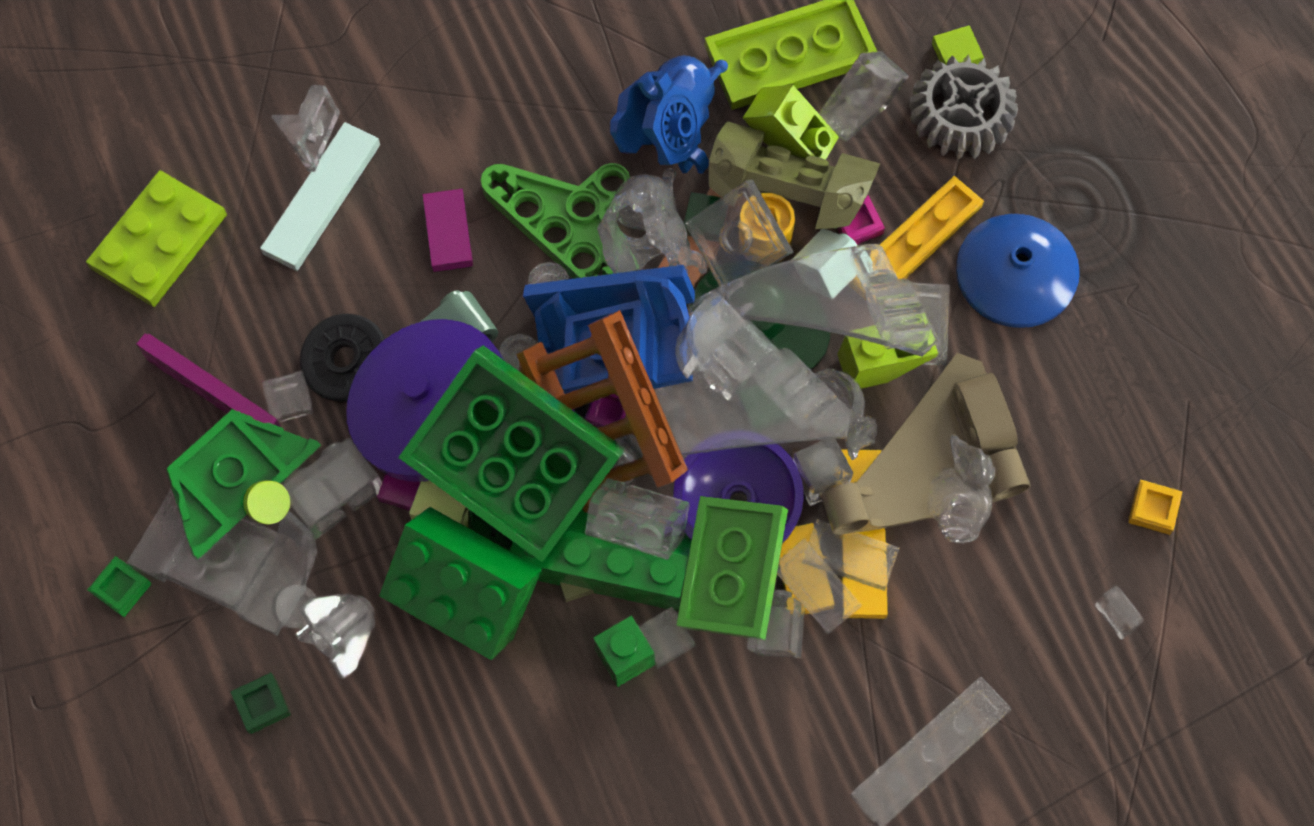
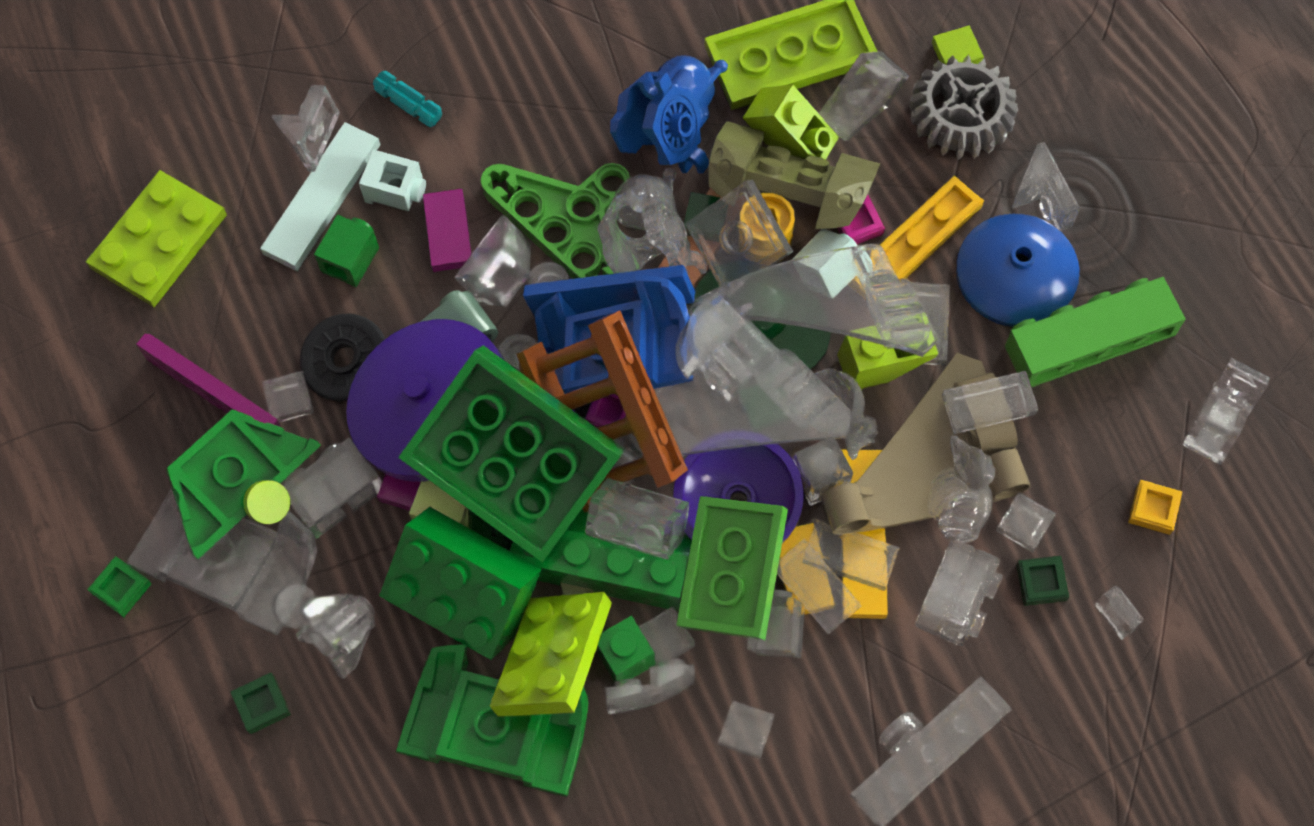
none -> green brick [314,214,379,288]
none -> light aqua brick [359,149,426,211]
none -> teal axle [373,71,442,127]
none -> green piece [396,644,589,797]
none -> clear slope [454,216,531,307]
none -> lime plate [490,592,612,717]
none -> clear slope [606,659,695,714]
none -> clear tile [718,700,775,759]
none -> clear tile [879,712,923,754]
none -> clear brick [914,539,1003,646]
none -> clear tile [942,371,1039,434]
none -> clear tile [996,492,1056,552]
none -> bright green brick [1005,276,1186,390]
none -> clear slope [1012,141,1080,231]
none -> dark green tile [1016,556,1069,606]
none -> clear brick [1182,358,1270,465]

